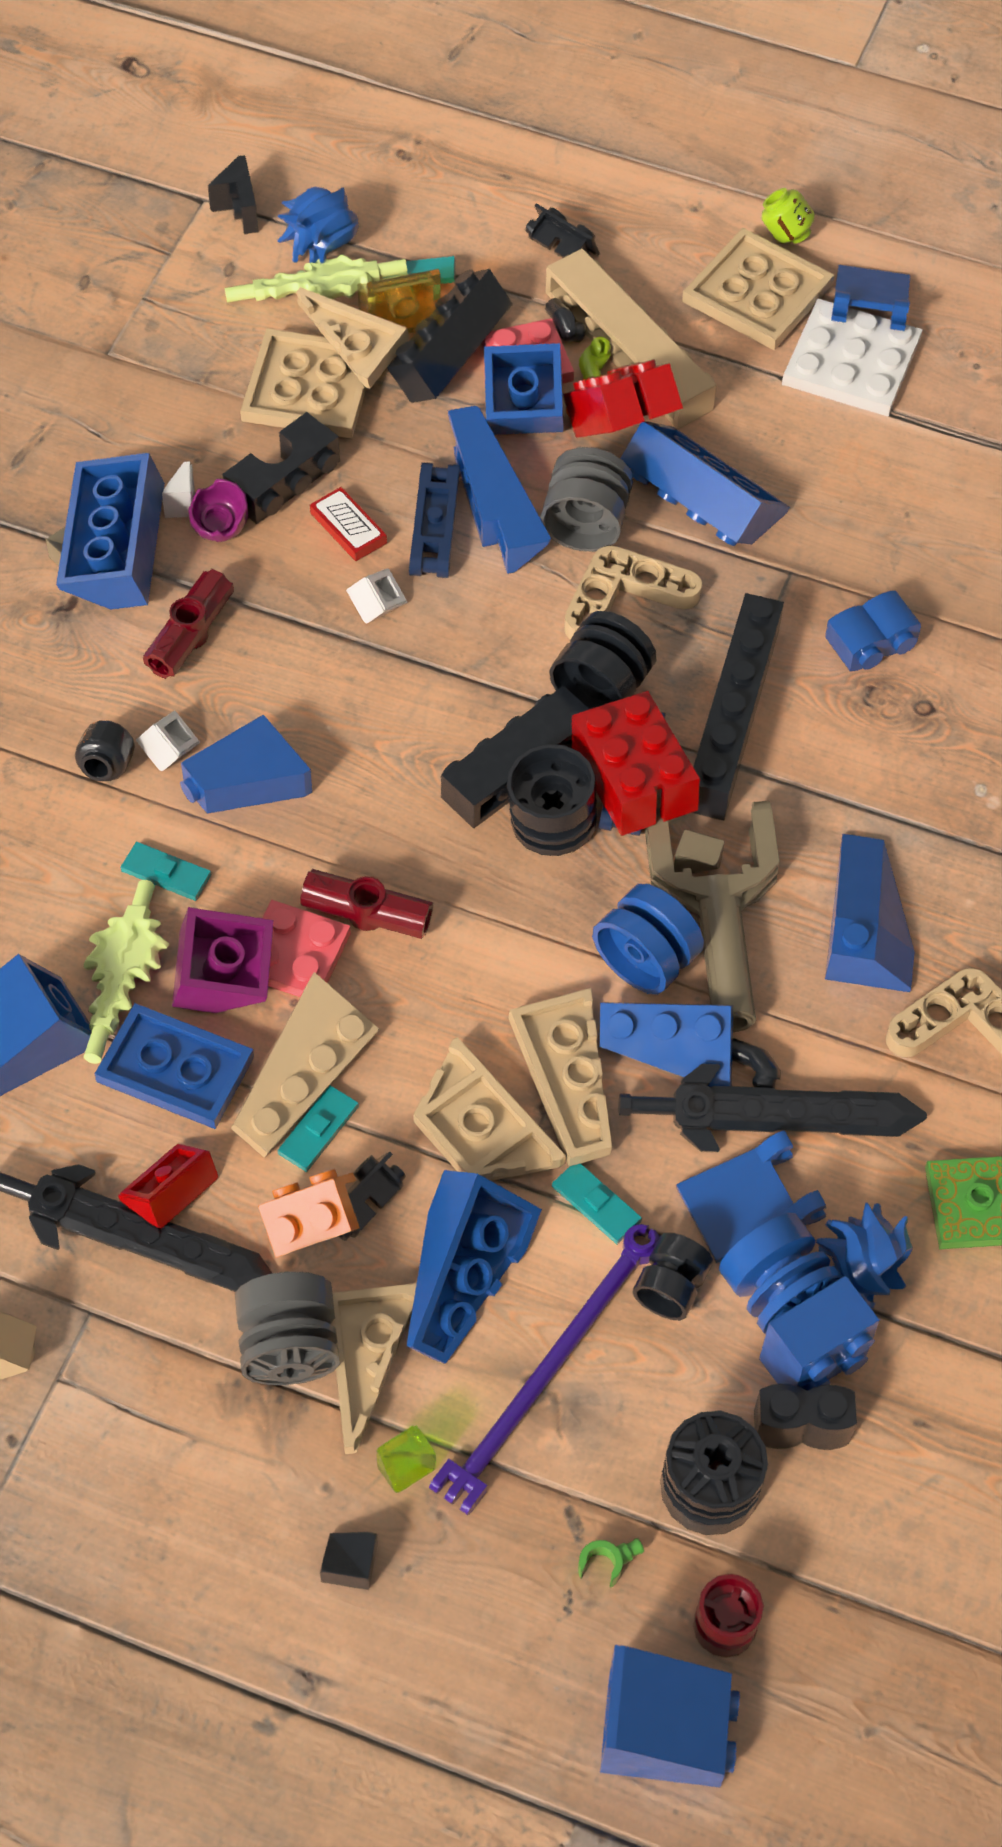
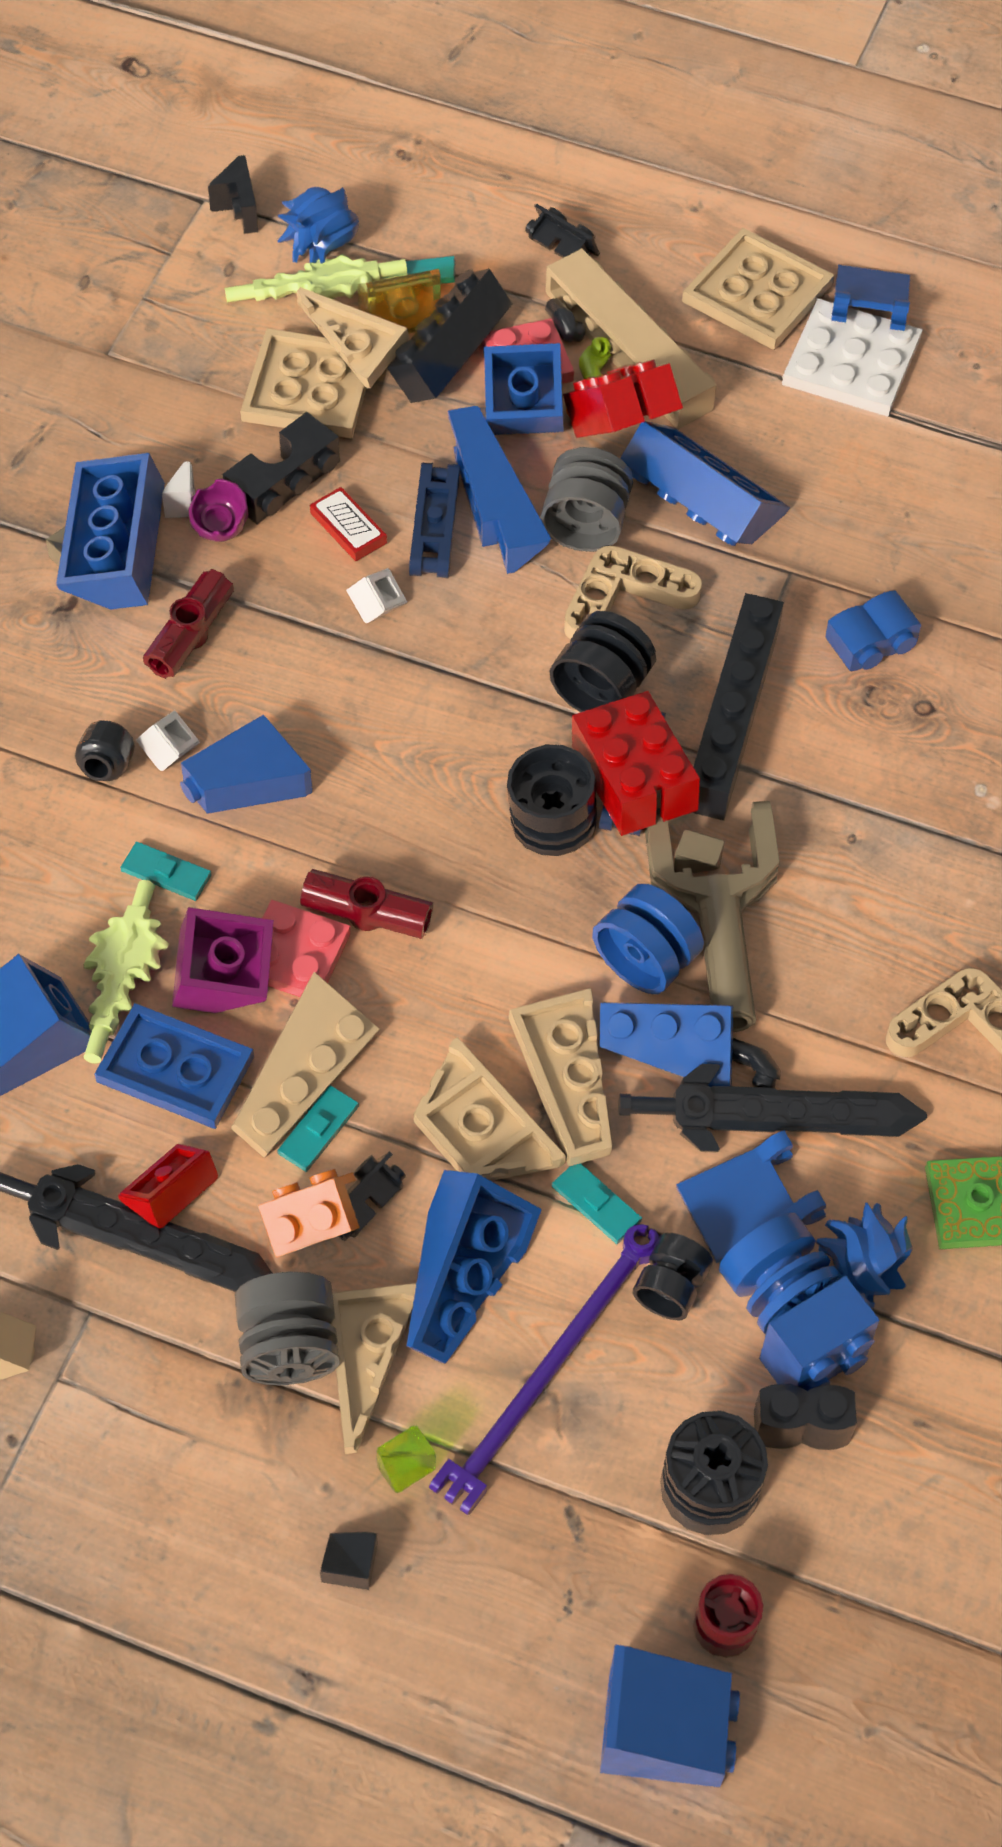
black brick [441,686,589,829] -> none
bright green piece [578,1538,644,1588] -> none
lime head [761,188,815,244] -> none
blue wedge [825,834,915,992] -> none

